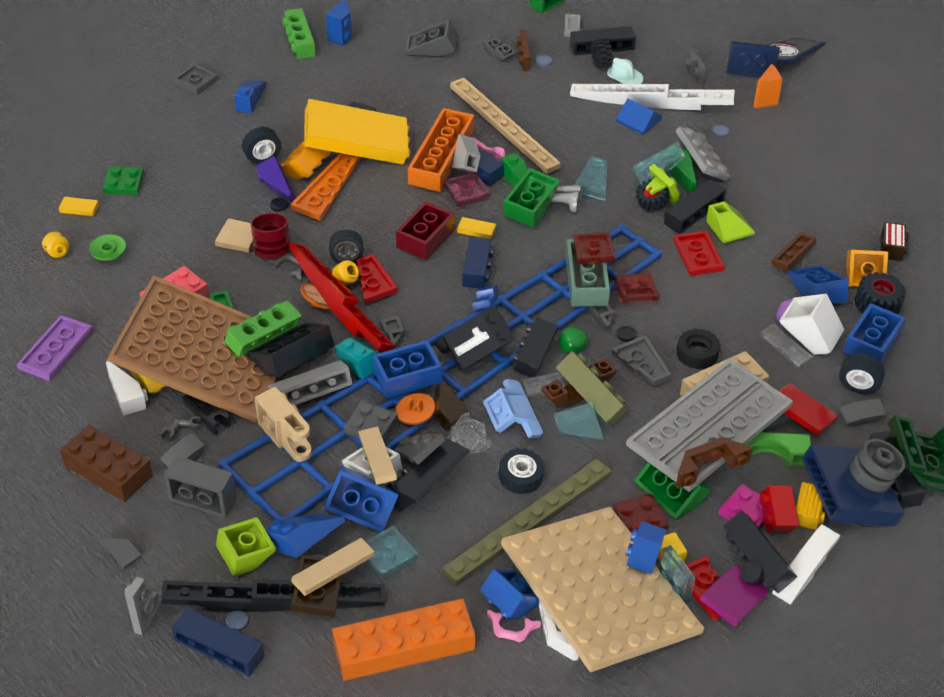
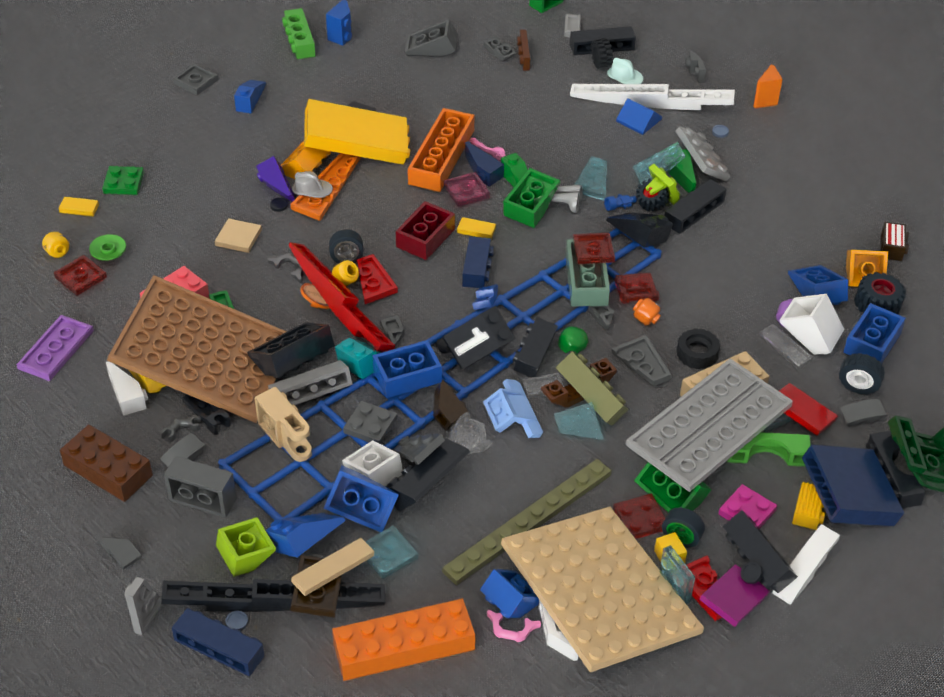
bright green brick [224,300,301,357] -> none
black wheel [242,126,282,165] -> none
dark red wheel [250,213,291,259] -> none
tan tile [358,426,397,485] -> none
orange piece [396,393,435,425] -> none
tan plate [450,77,561,174] -> none
light grey slope [452,134,480,172] -> none
black wheel [498,448,545,494] -> none
sand blue piece [536,55,552,67] -> none
black piece [617,326,636,342] -> none
blue brick [625,521,666,574] -> none
red tile [673,231,725,276] -> none
reddish brown slope [676,438,753,489] -> none
lime slope [706,201,755,244] -> none
dark blue piece [727,38,826,77] -> none
red piece [759,485,799,533] -> none
reddish brown plate [772,232,816,272] -> none
dark grey wheel [850,438,905,493] -> none
none -> clear red plate [54,255,107,296]
none -> light grey piece [292,171,333,198]
none -> blue piece [604,194,637,211]
none -> black slope [606,213,673,248]
none -> orange head [633,298,661,326]
none -> black wheel [662,507,705,548]

